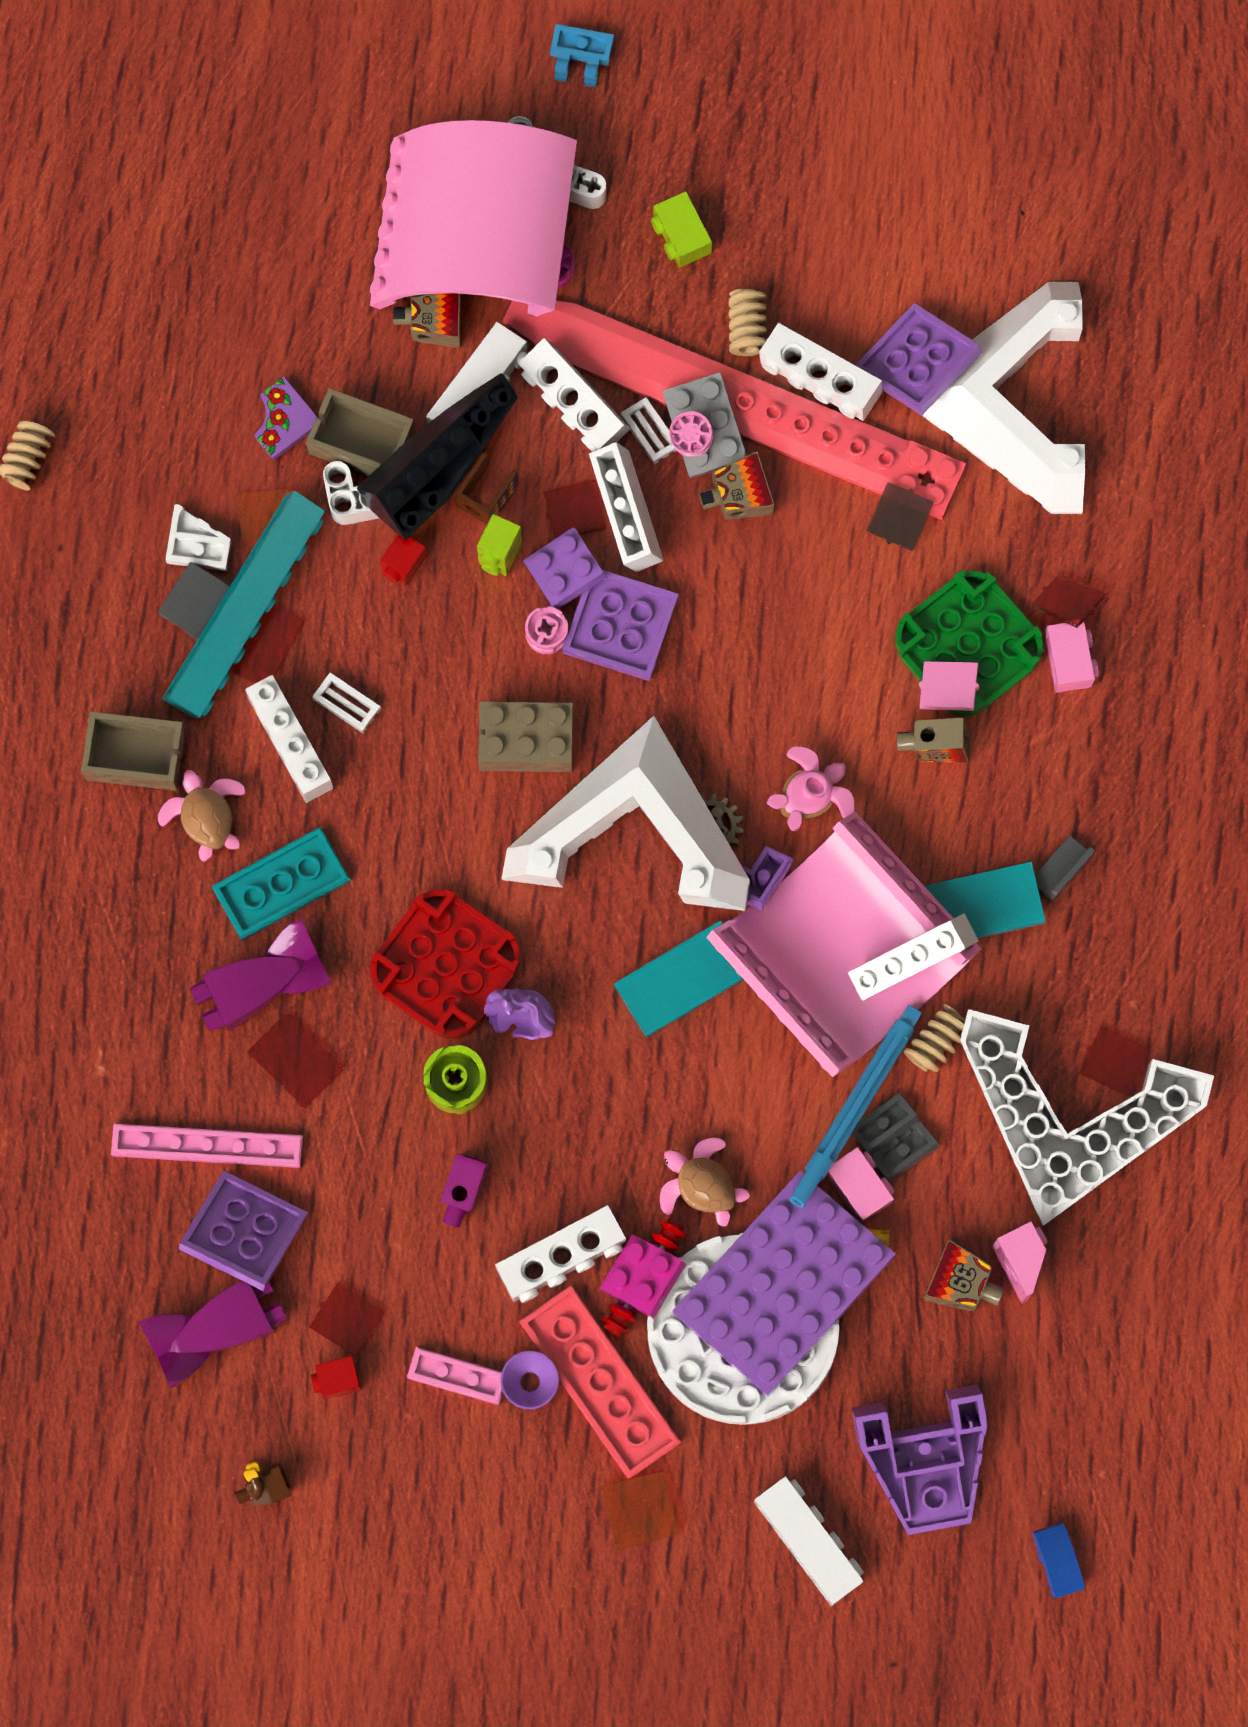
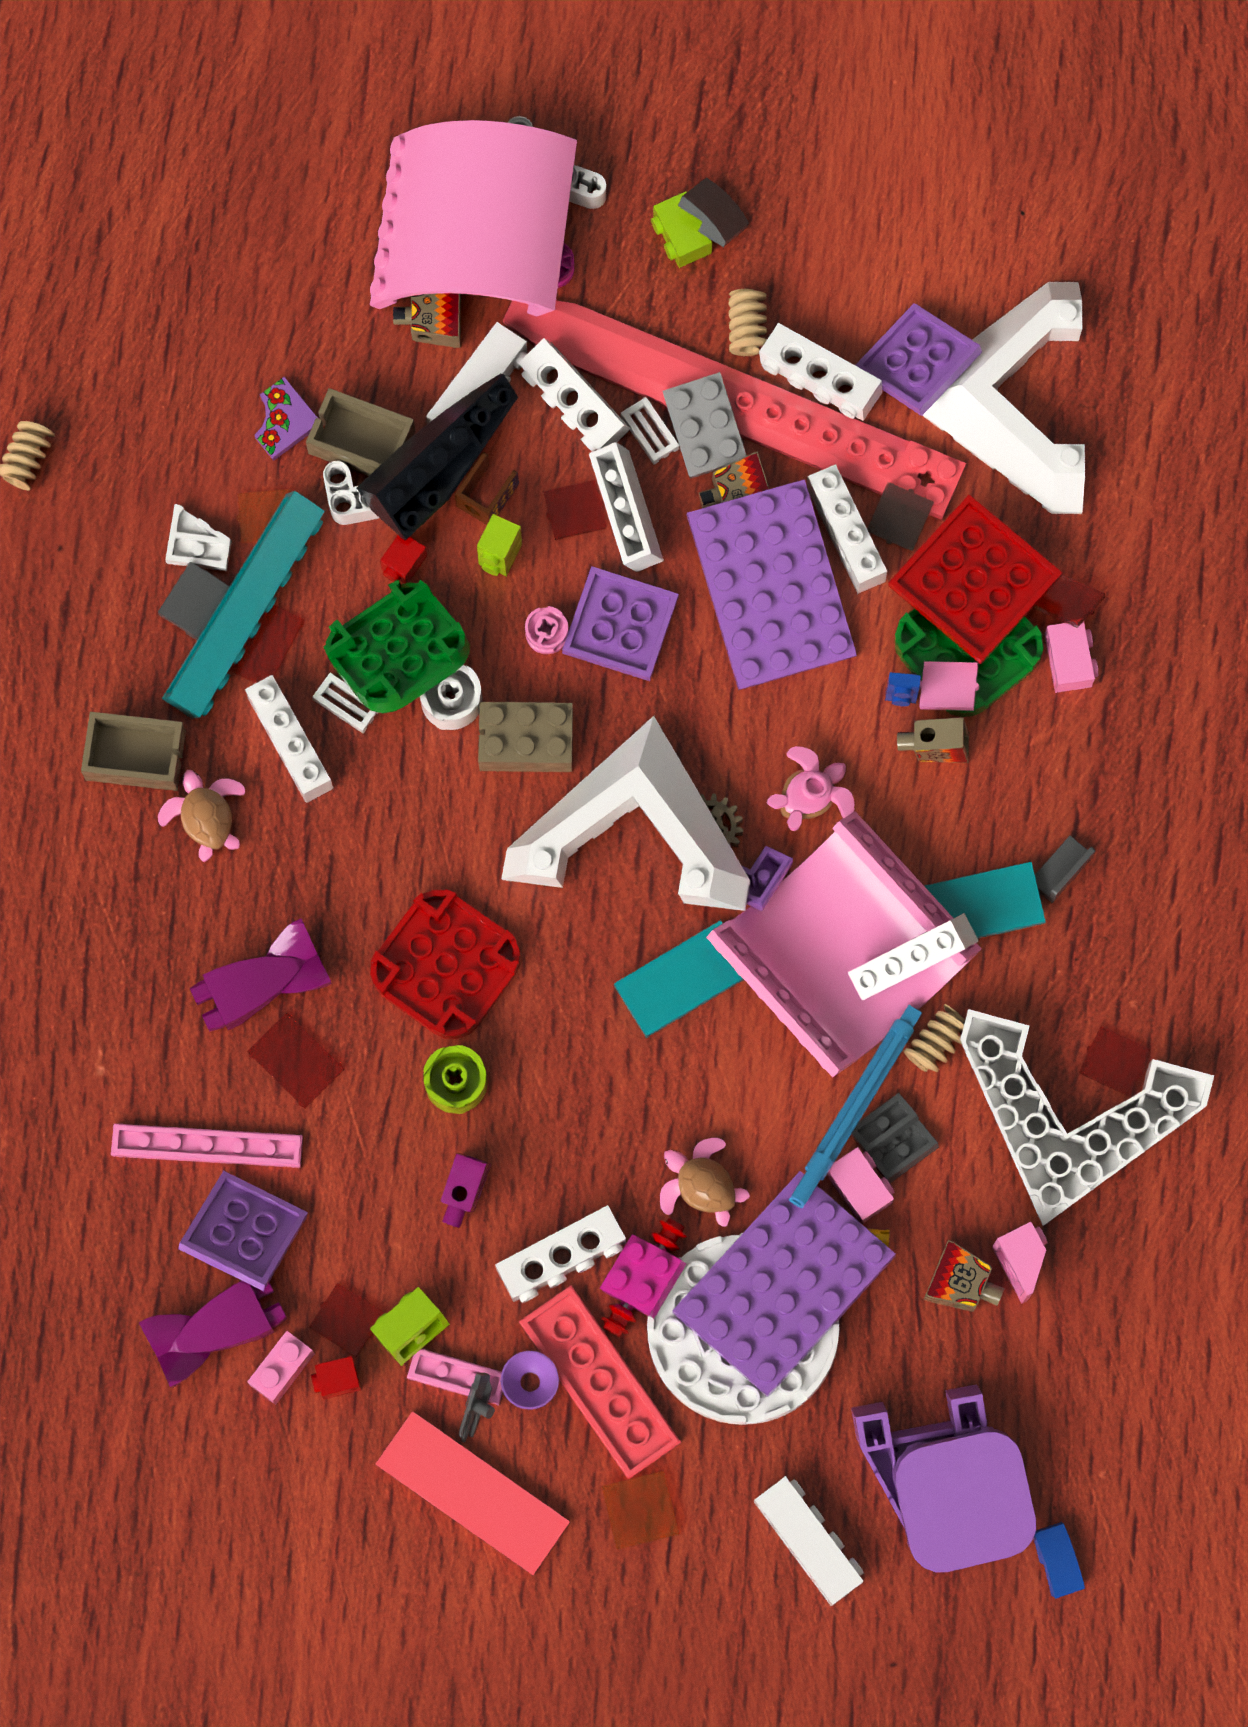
teal tile [211,827,351,941] -> none
reddish brown piece [235,1461,292,1506] -> none
medium lavender hair [484,988,556,1040] -> none
medium lavender plate [523,527,606,609] -> none
dark azure plate [550,24,614,87] -> none
bright pink wheel [669,411,714,457] -> none
none -> bright pink piece [247,1331,315,1405]
none -> green tile [323,580,470,713]
none -> lime brick [370,1287,450,1366]
none -> coral tile [376,1411,570,1576]
none -> white brick [420,665,482,730]
none -> dark grey piece [459,1372,495,1443]
none -> dark grey slope [678,177,749,247]
none -> medium lavender plate [686,479,857,691]
none -> white brick [807,464,887,594]
none -> blue plate [885,672,921,706]
none -> red plate [888,495,1062,664]
none -> medium lavender tile [893,1427,1036,1572]

